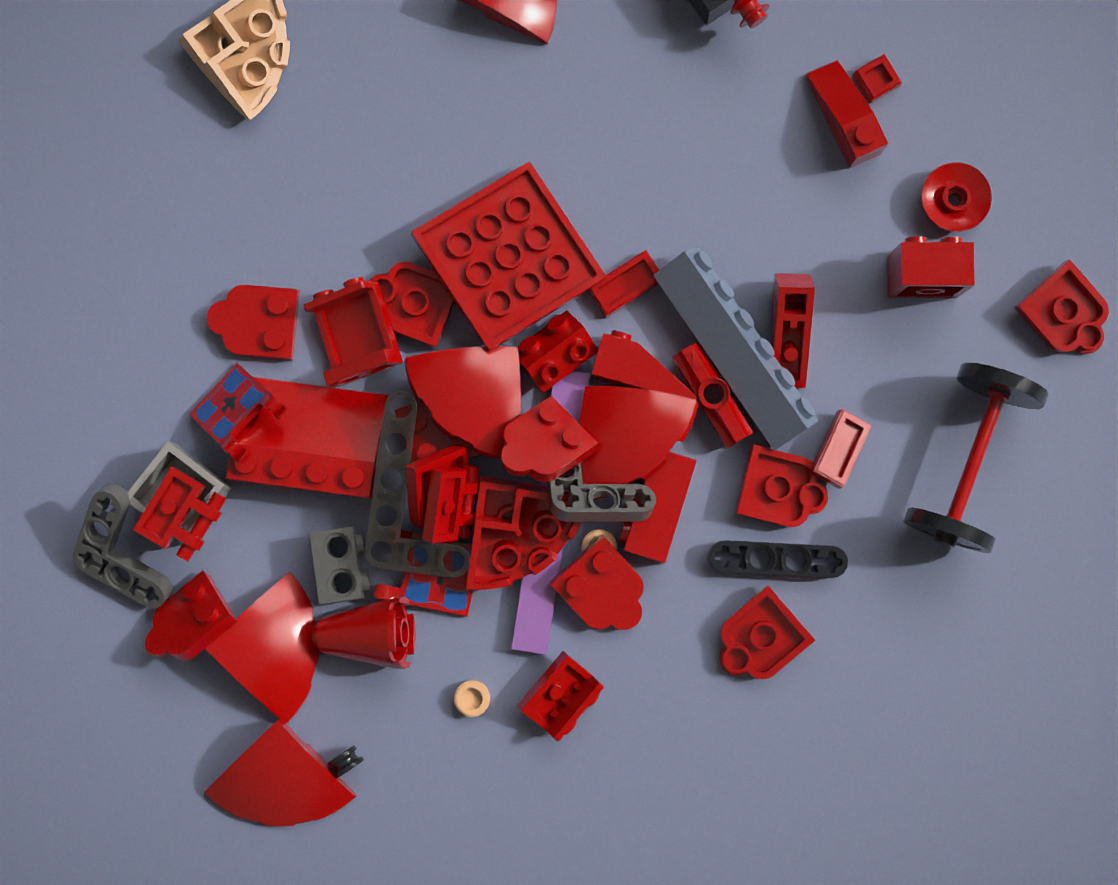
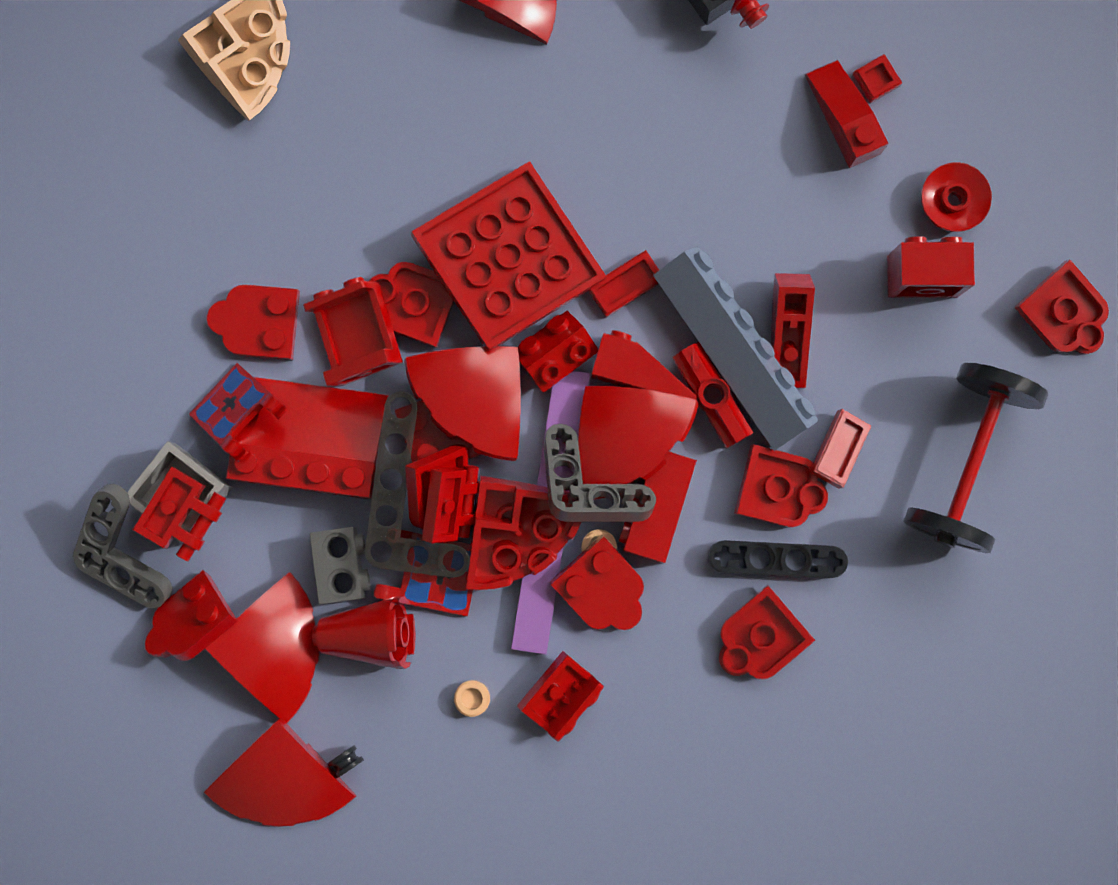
red plate [501,396,598,482] -> none

